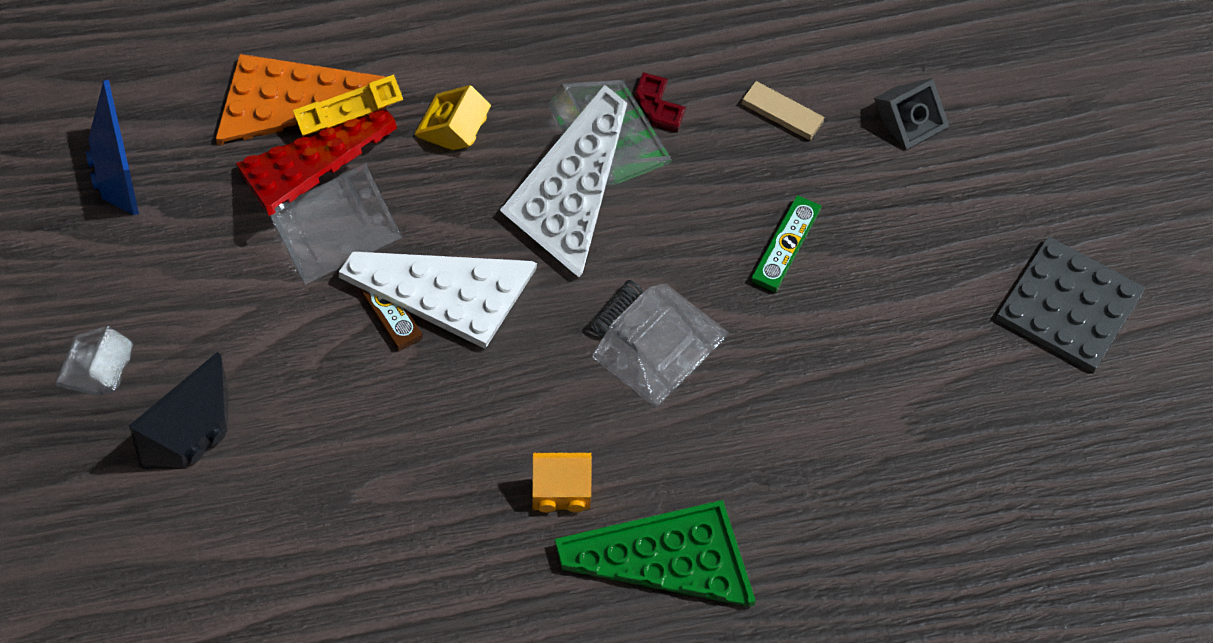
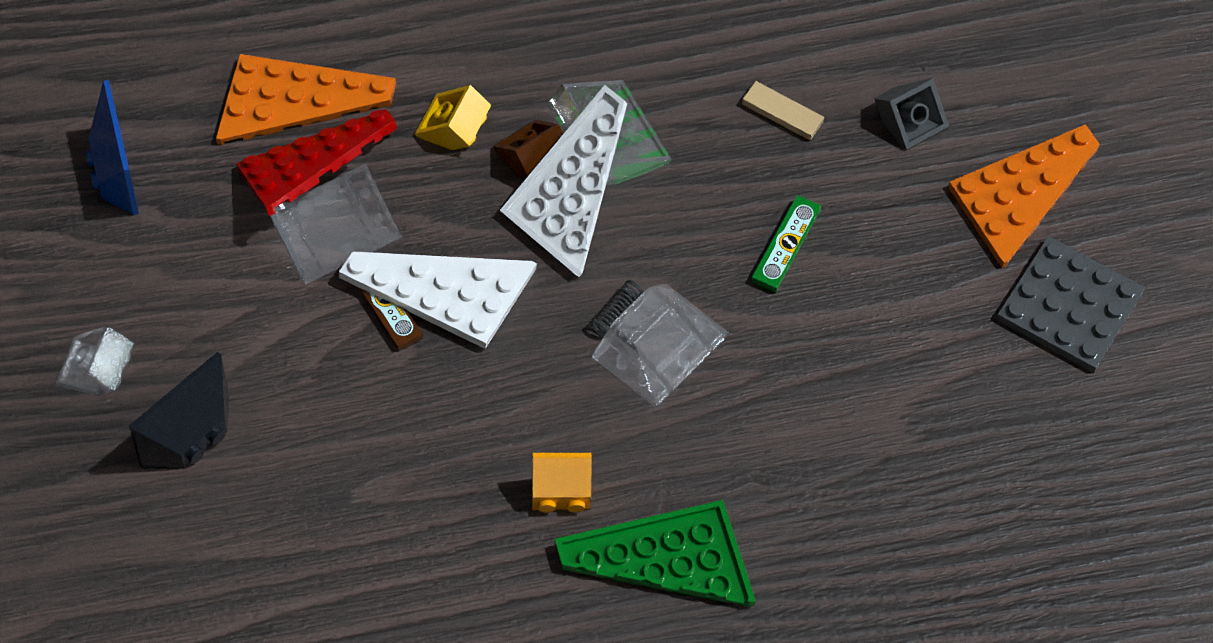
yellow slope [293,75,403,136] -> none
dark red tile [635,72,686,133] -> none
none -> reddish brown slope [493,120,563,178]
none -> orange wing [948,124,1100,268]

